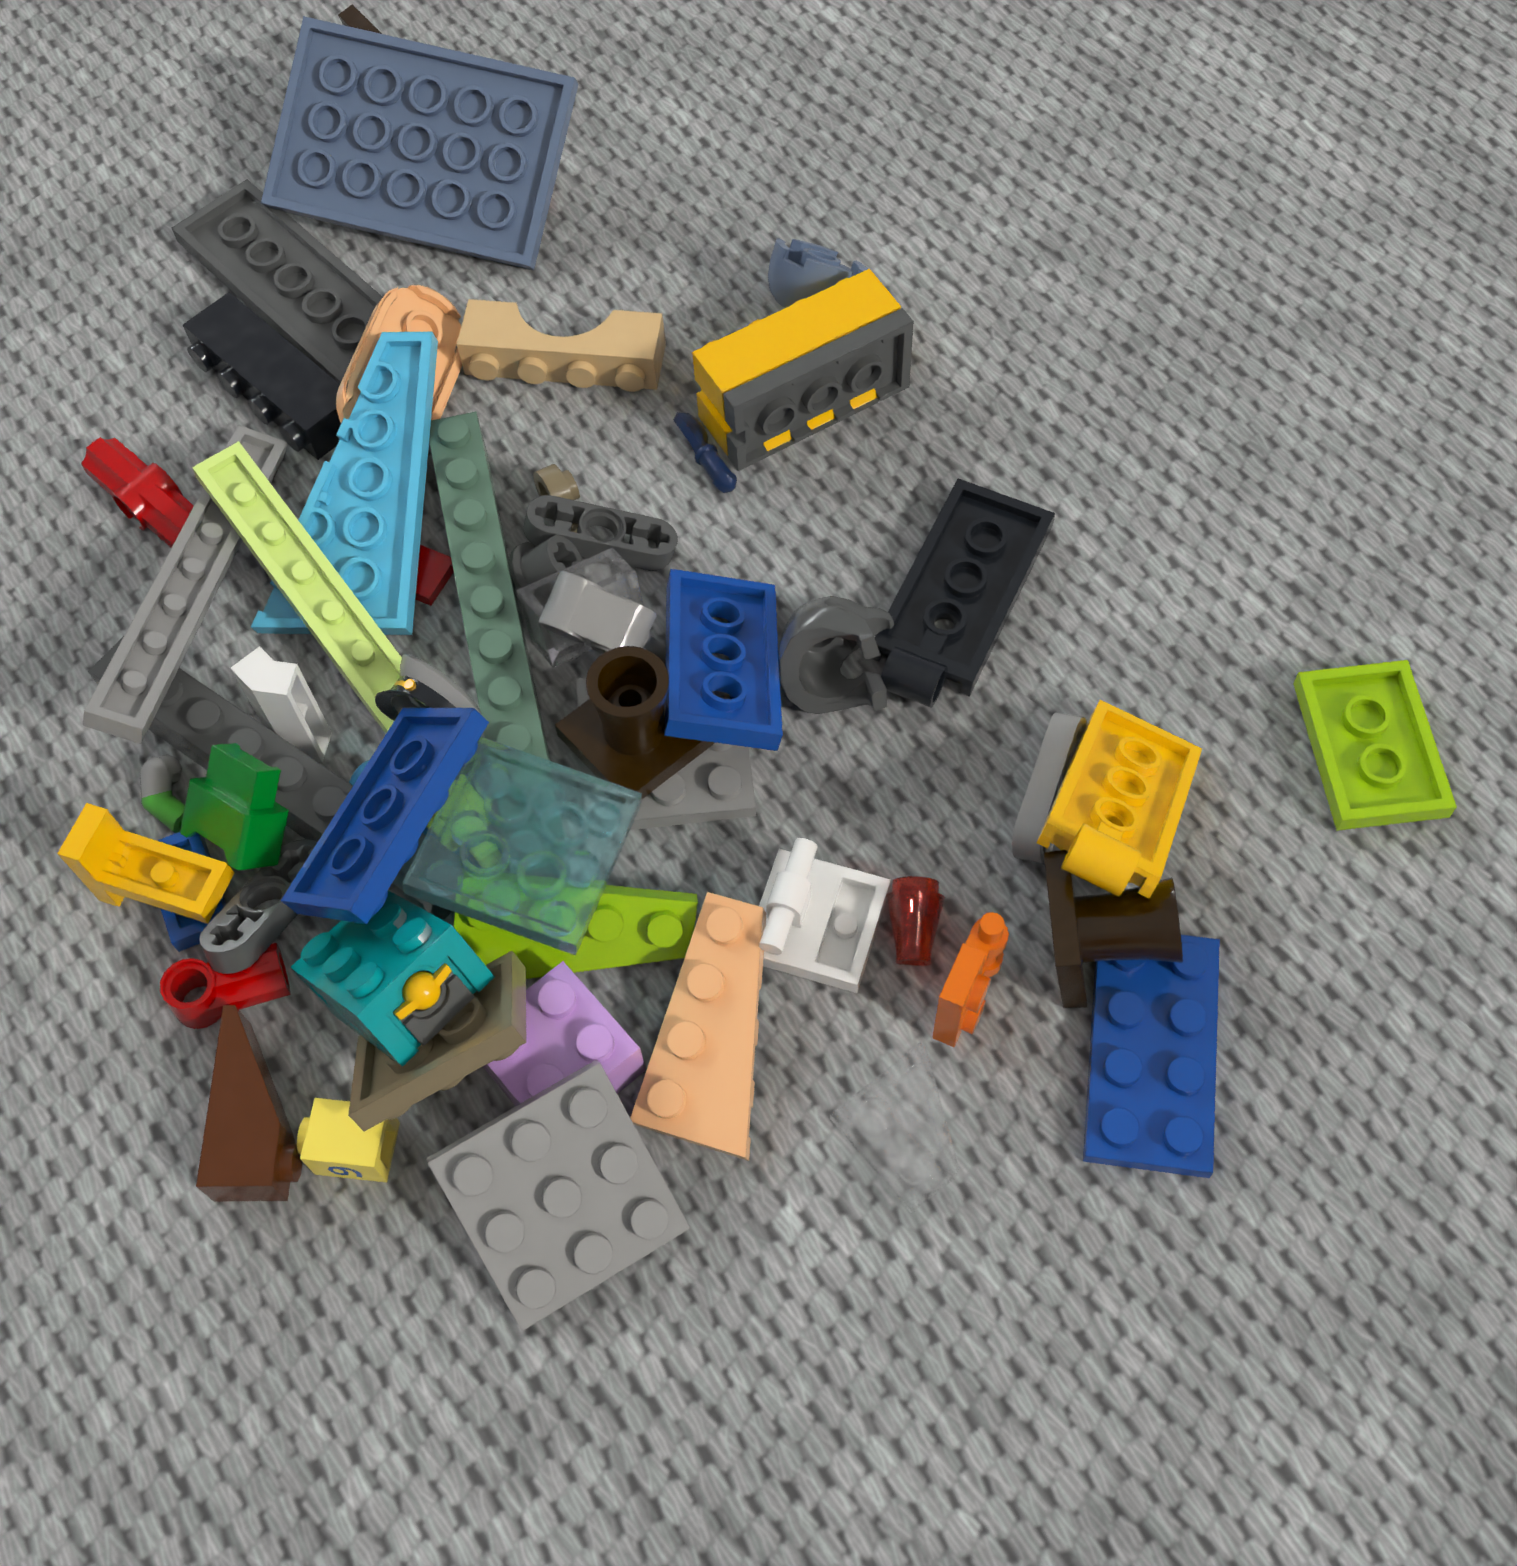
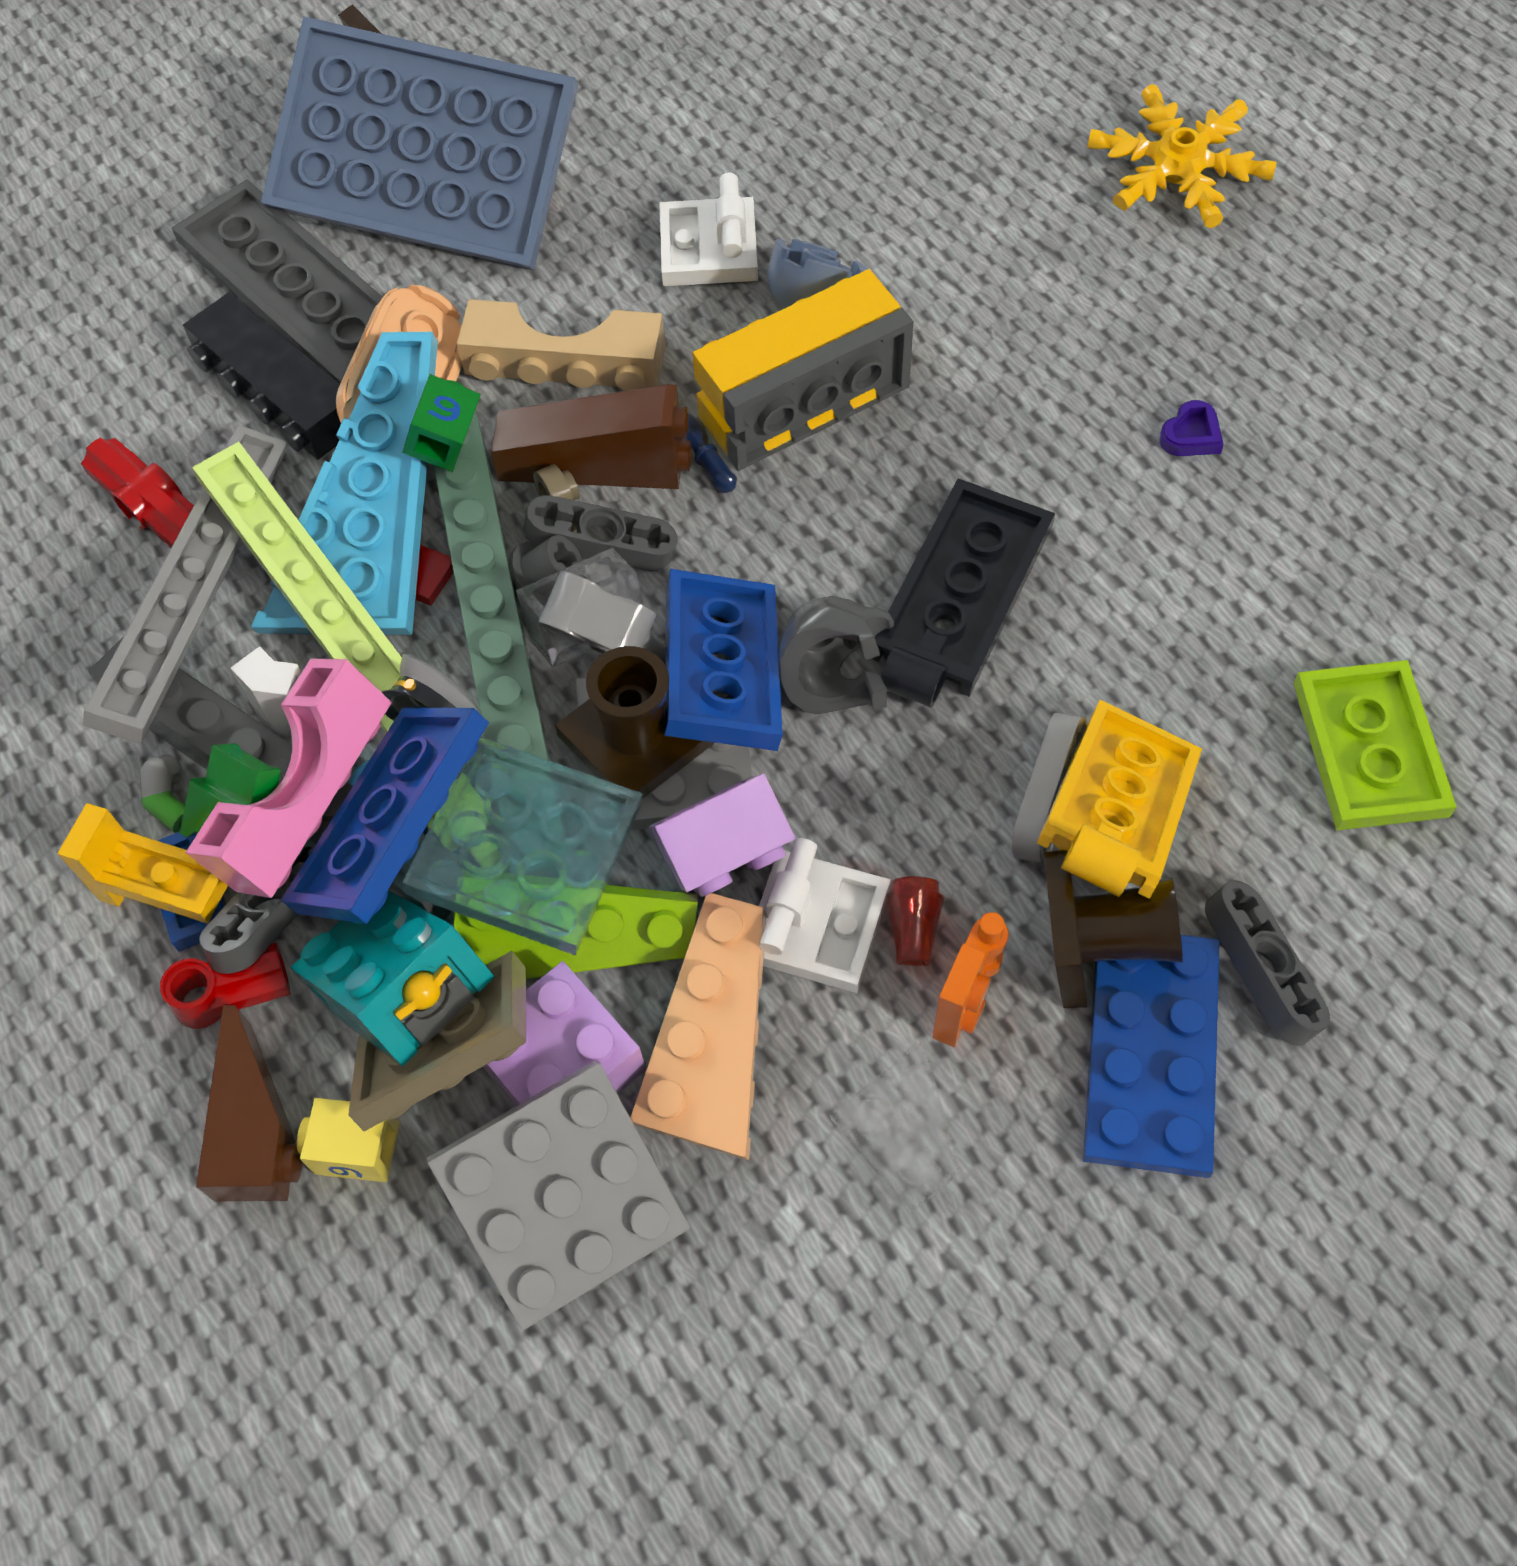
none -> bright pink arch [186,659,392,898]
none -> green brick [402,374,481,472]
none -> reddish brown slope [490,384,692,489]
none -> lavender brick [648,773,796,897]
none -> white plate [659,173,758,286]
none -> yellow piece [1087,84,1277,228]
none -> dark purple tile [1159,400,1224,456]
none -> dark grey beam [1205,880,1330,1046]

